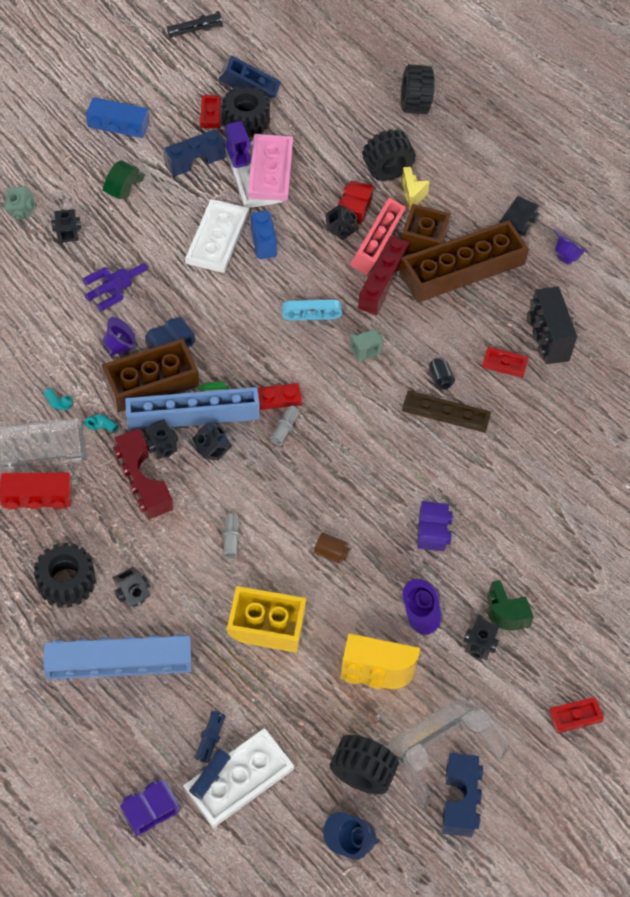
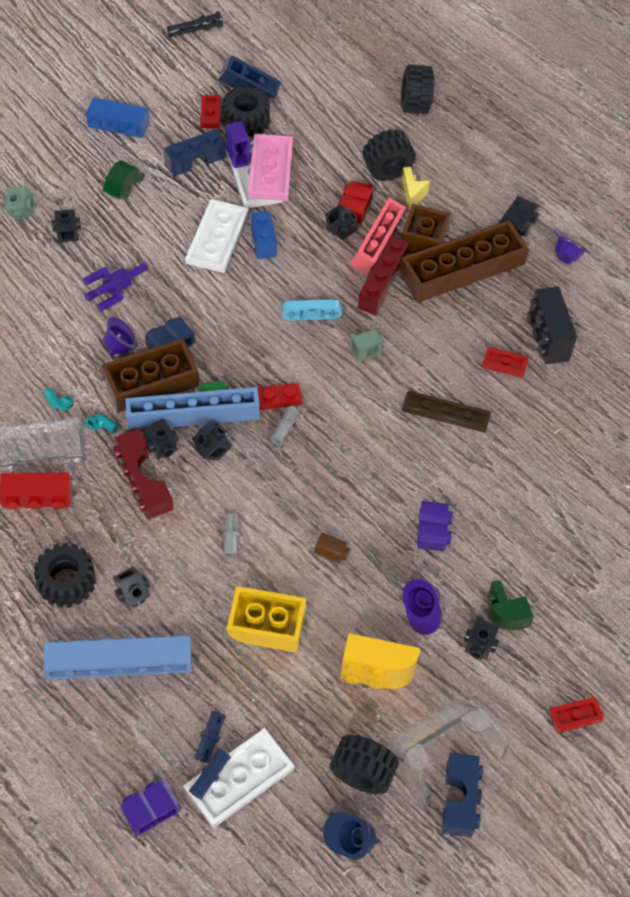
black brick [429,358,455,390] -> none

